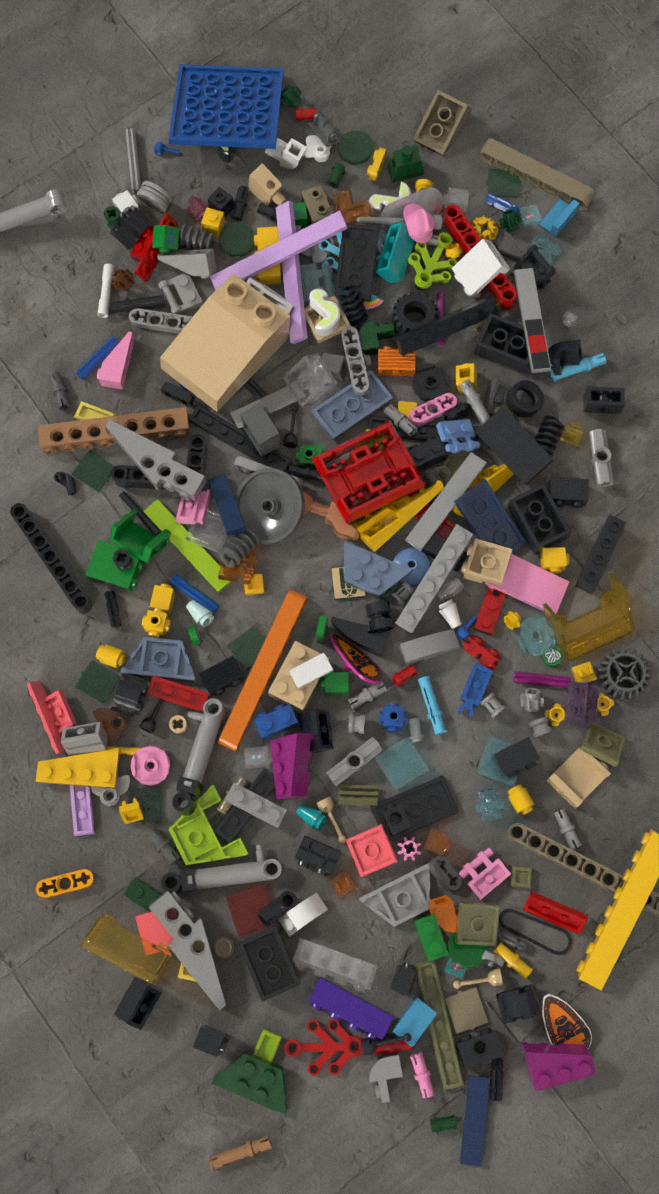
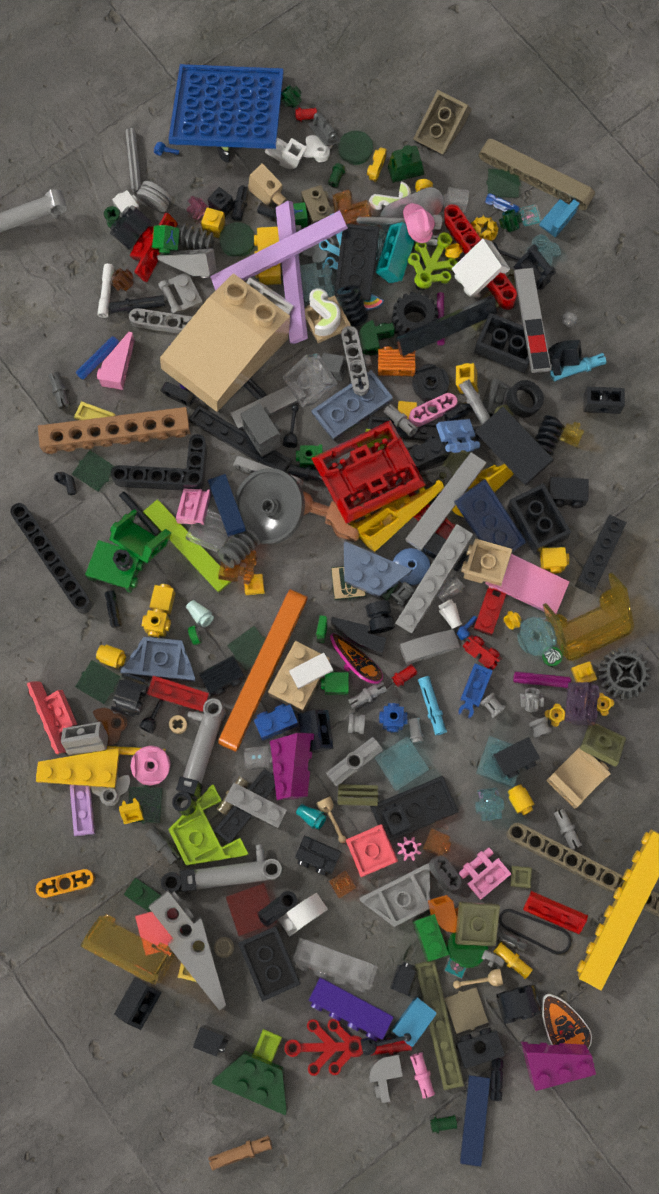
light grey brick [106,419,206,501] -> none
blue axle [170,574,219,614] -> none
light grey piece [589,429,614,487] -> none

